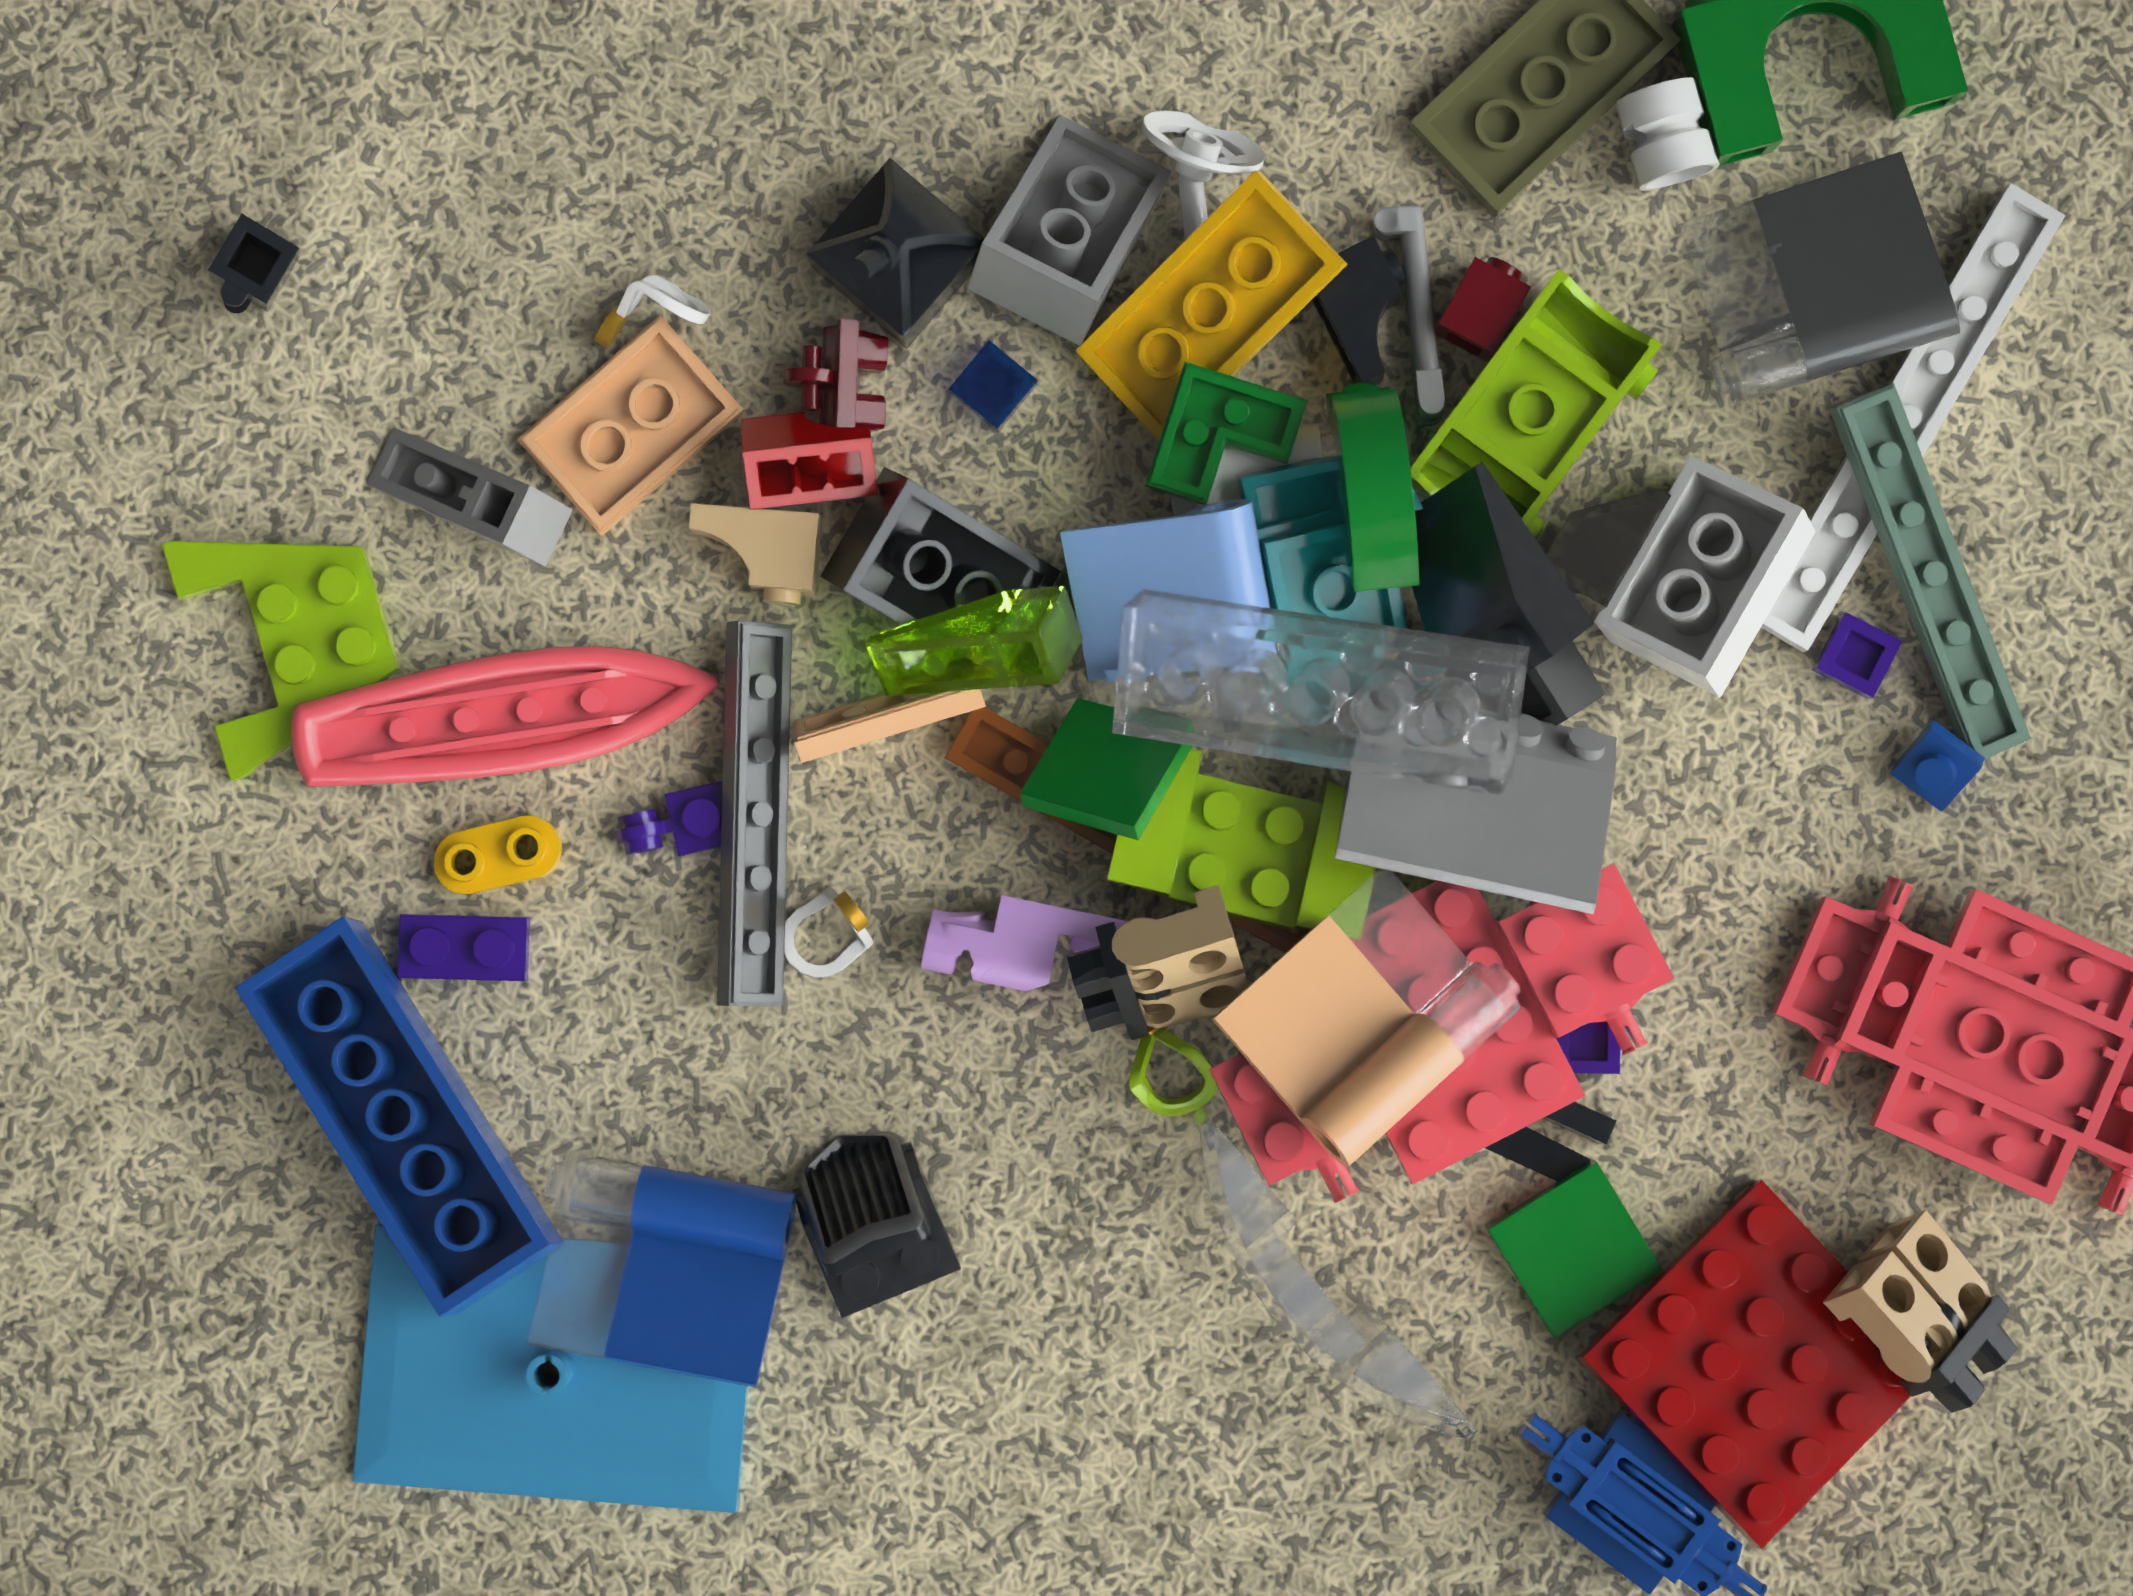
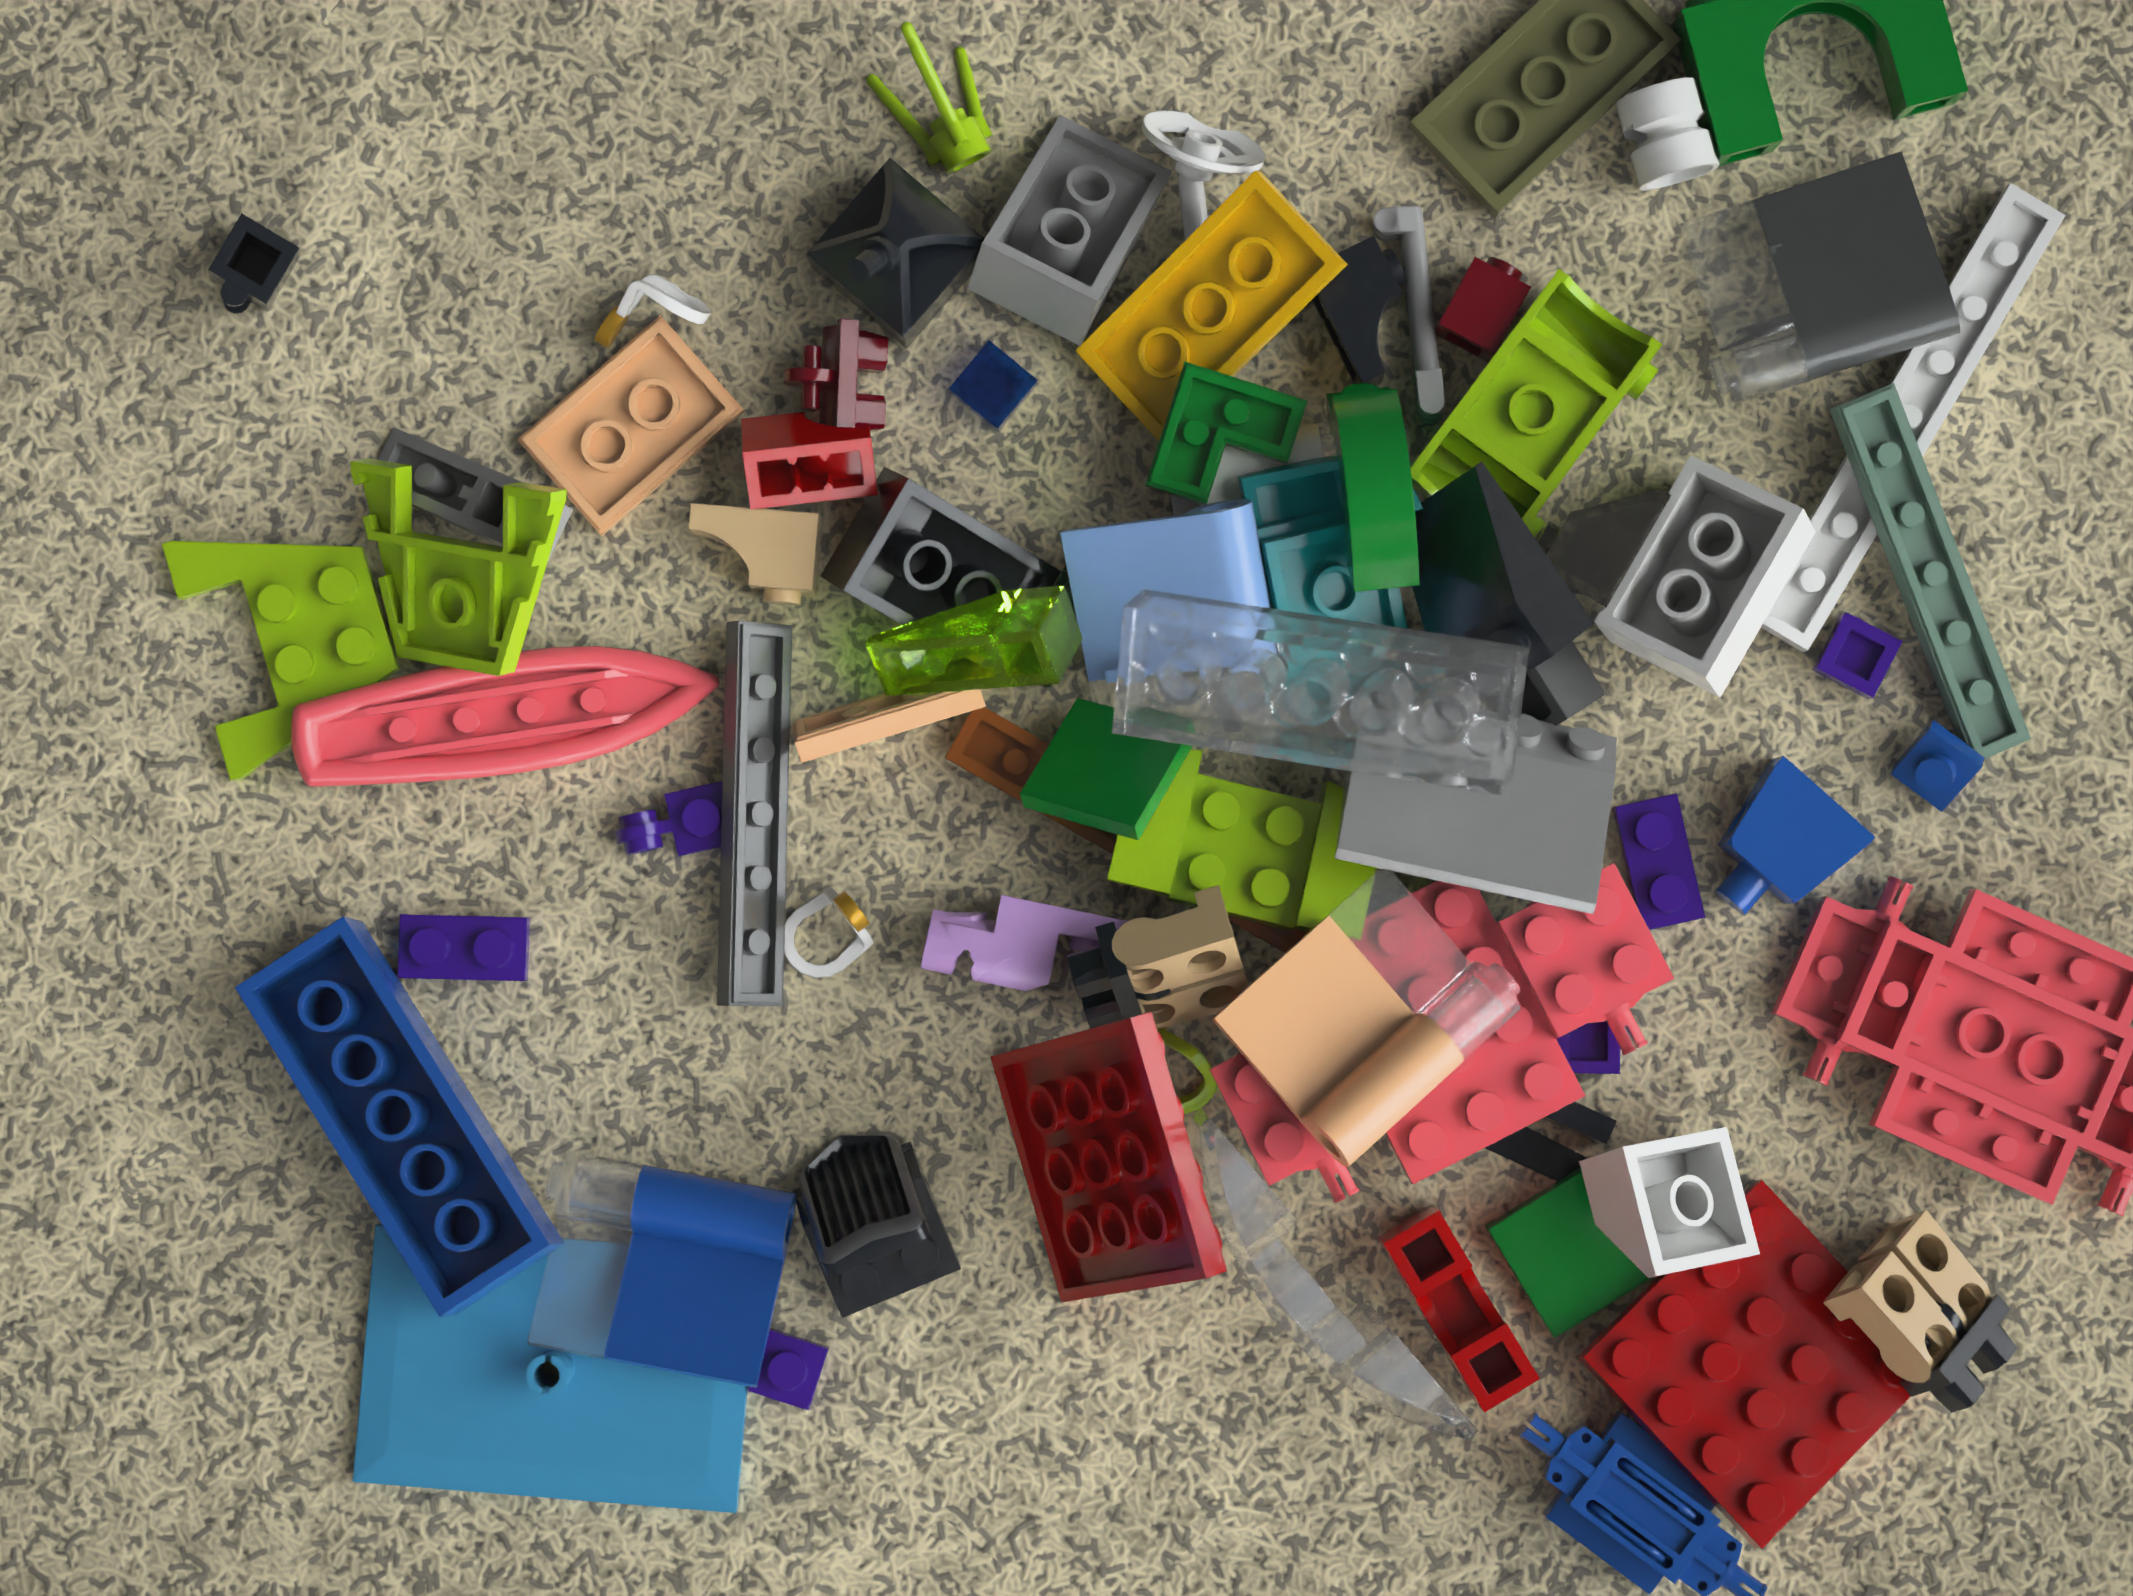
yellow plate [433,816,562,895] -> none
none -> lime wing [350,458,567,676]
none -> dark purple plate [747,1328,830,1410]
none -> lime plant [866,21,993,174]
none -> red plate [990,1012,1227,1303]
none -> red arch [1377,1205,1540,1413]
none -> white slope [1579,1127,1760,1278]
none -> dark purple plate [1612,793,1706,930]
none -> blue torso [1715,756,1875,915]

